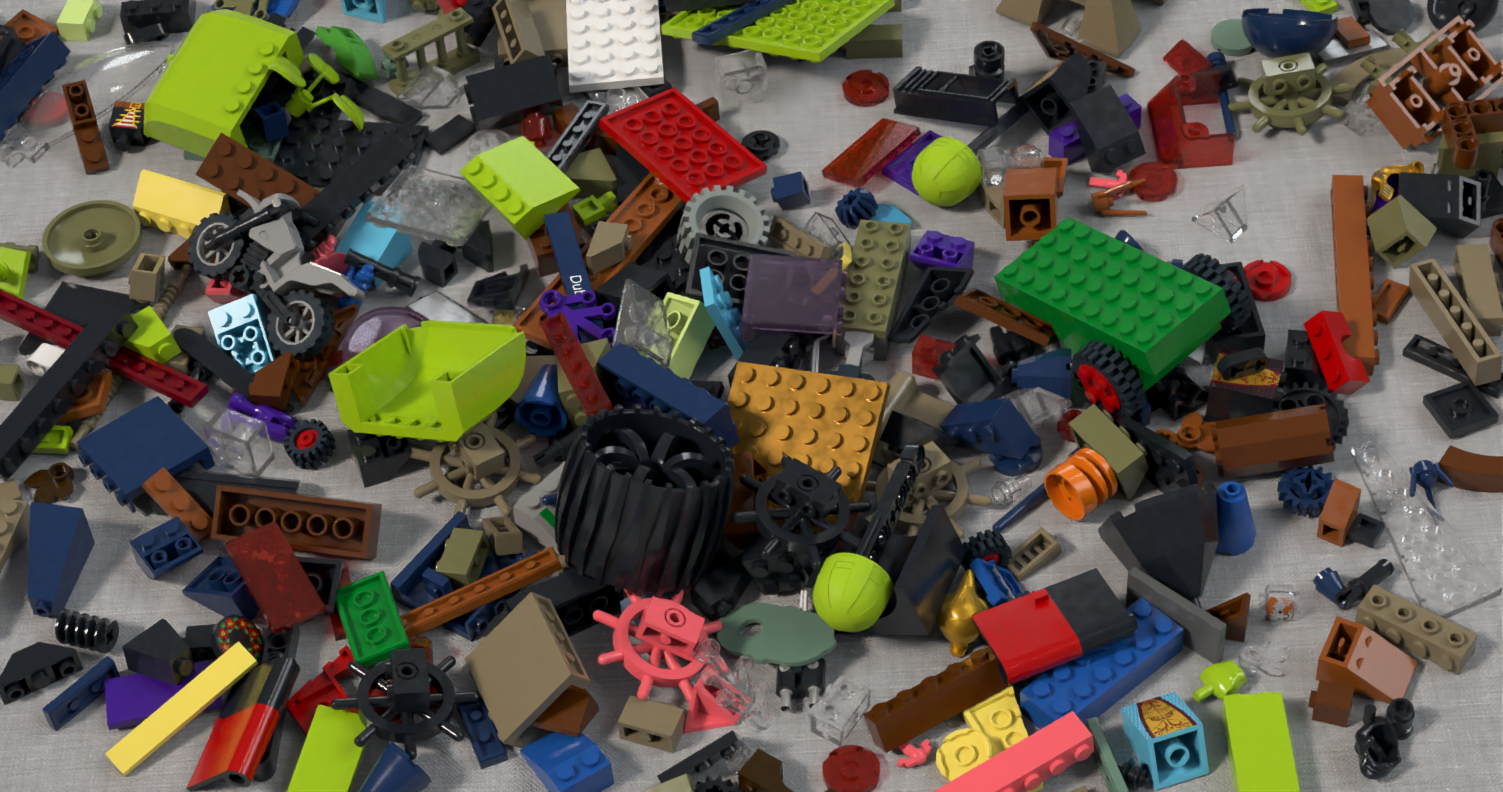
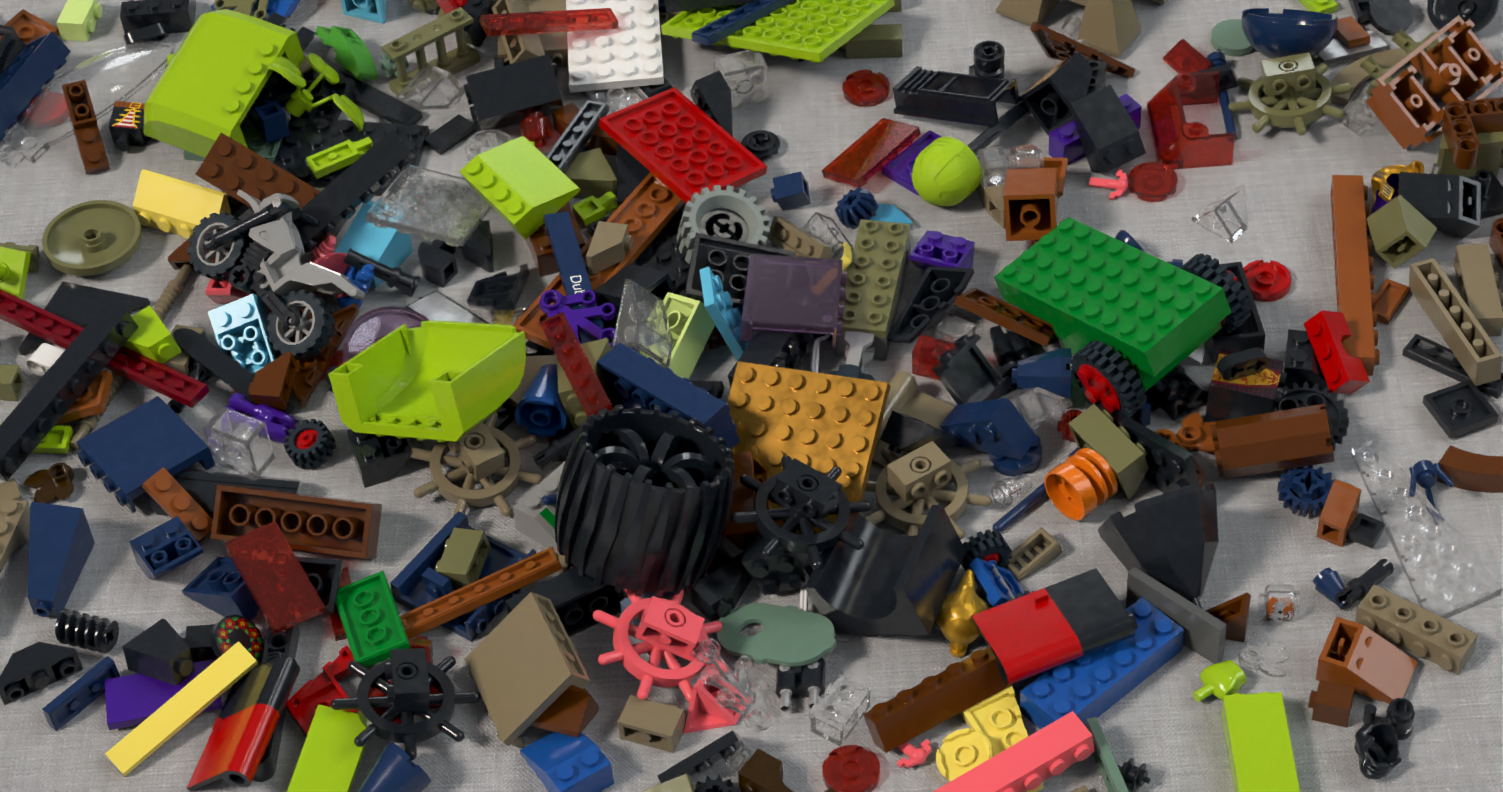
dark tan brick [128,253,166,303] -> none
dark blue tile [455,691,508,769] -> none
dark tan slope [482,516,523,556] -> none
lime piece [813,443,925,632] -> none
dark orange plant [1091,178,1147,217] -> none
medium azure slope [1121,692,1209,790] -> none
blue cone [1215,481,1256,556] -> none
none -> lime hinge [306,137,374,179]
none -> clear red tile [479,8,619,36]
none -> black slope [690,70,733,137]
none -> clear brick [935,313,976,351]

